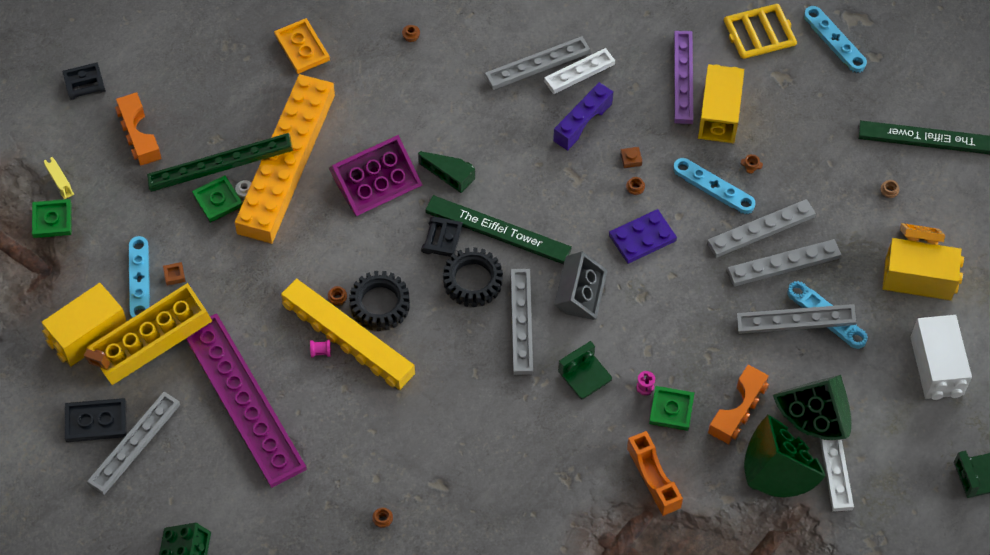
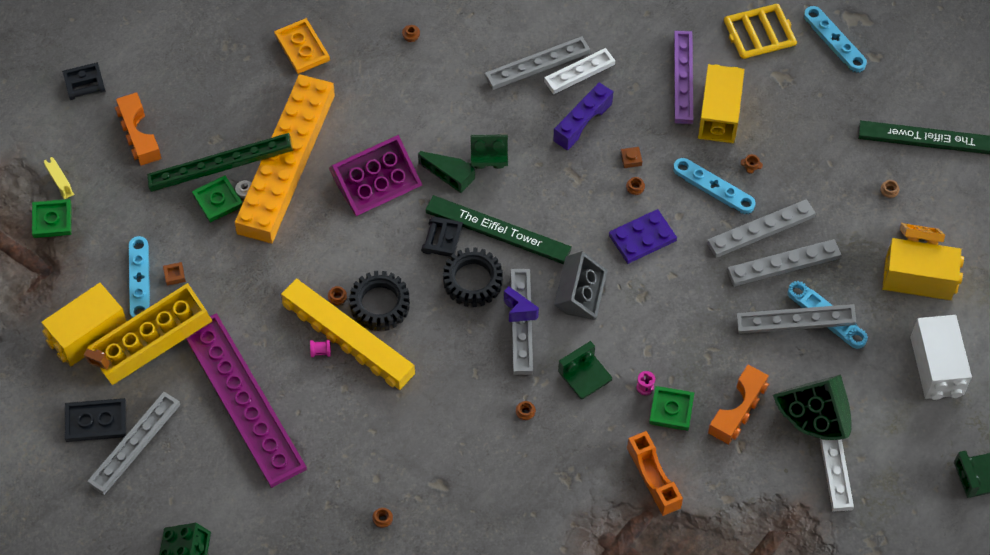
dark green brick [744,414,826,498] -> none
none -> dark green bracket [471,135,508,169]
none -> dark purple slope [504,286,539,322]
none -> dark orange plate [516,401,536,420]

